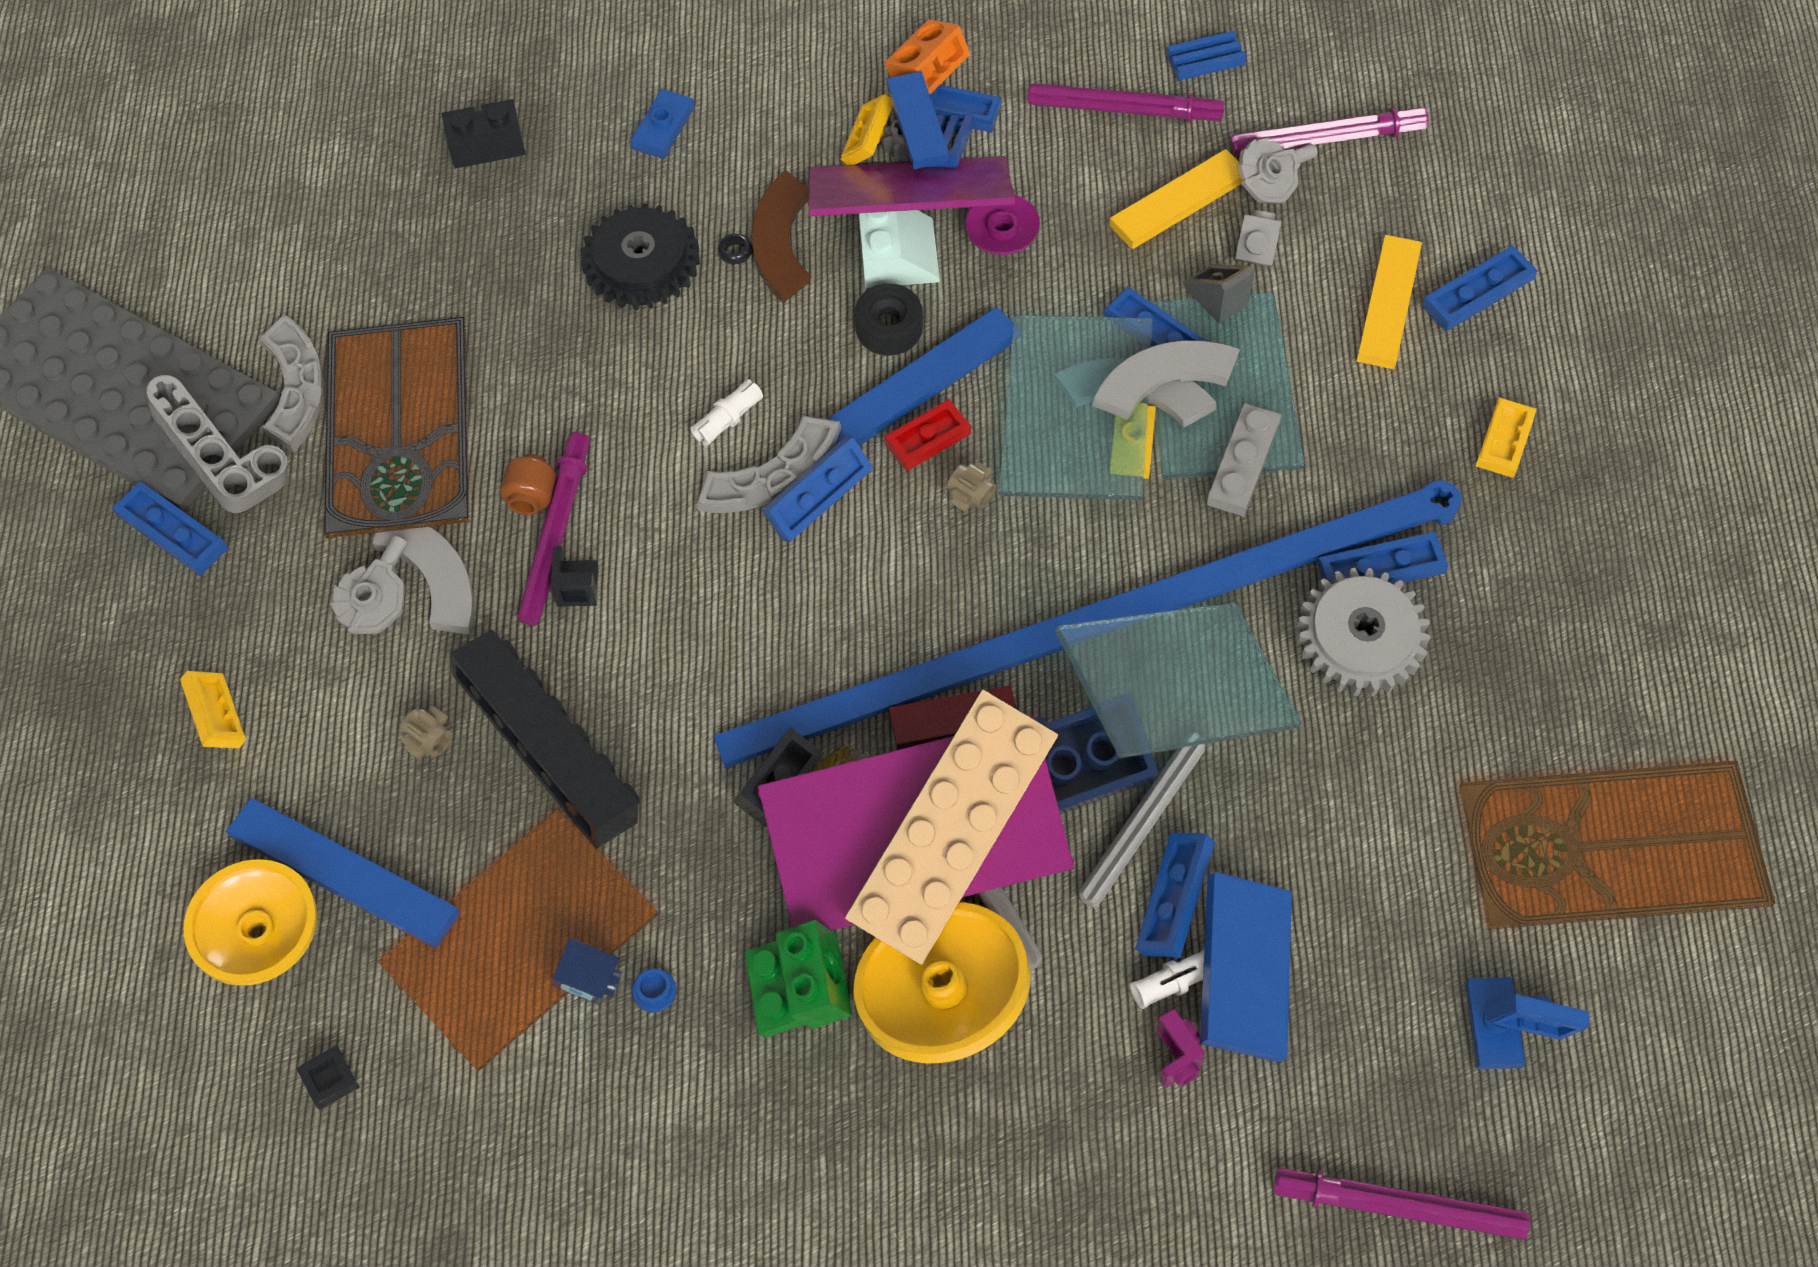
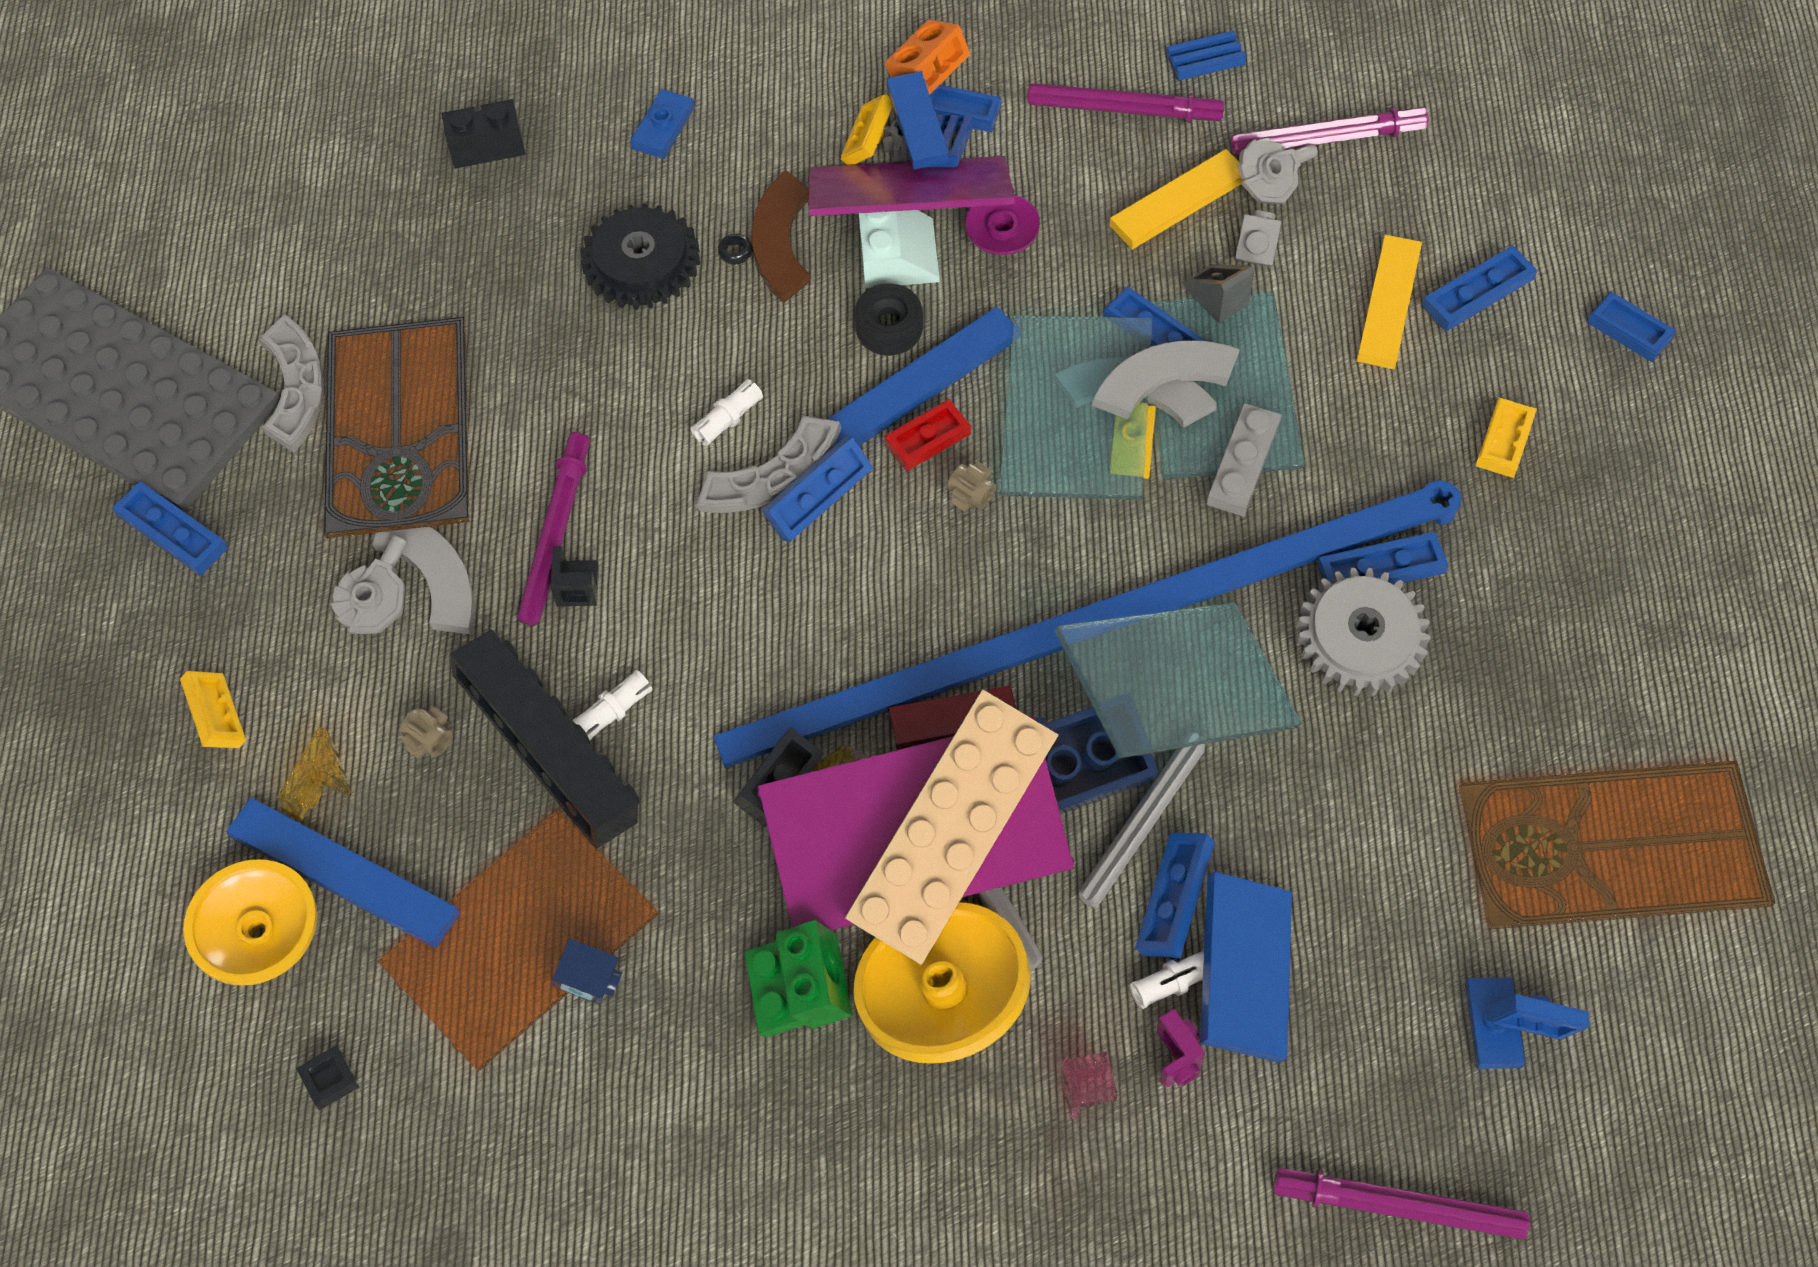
light grey beam [147,375,288,513] -> none
dark orange head [500,454,556,515] -> none
blue plate [632,968,677,1013] -> none
none -> clear yellow slope [277,727,352,820]
none -> white pin [571,670,652,740]
none -> clear pink panel [1060,1052,1118,1119]
none -> blue tile [1587,291,1677,363]

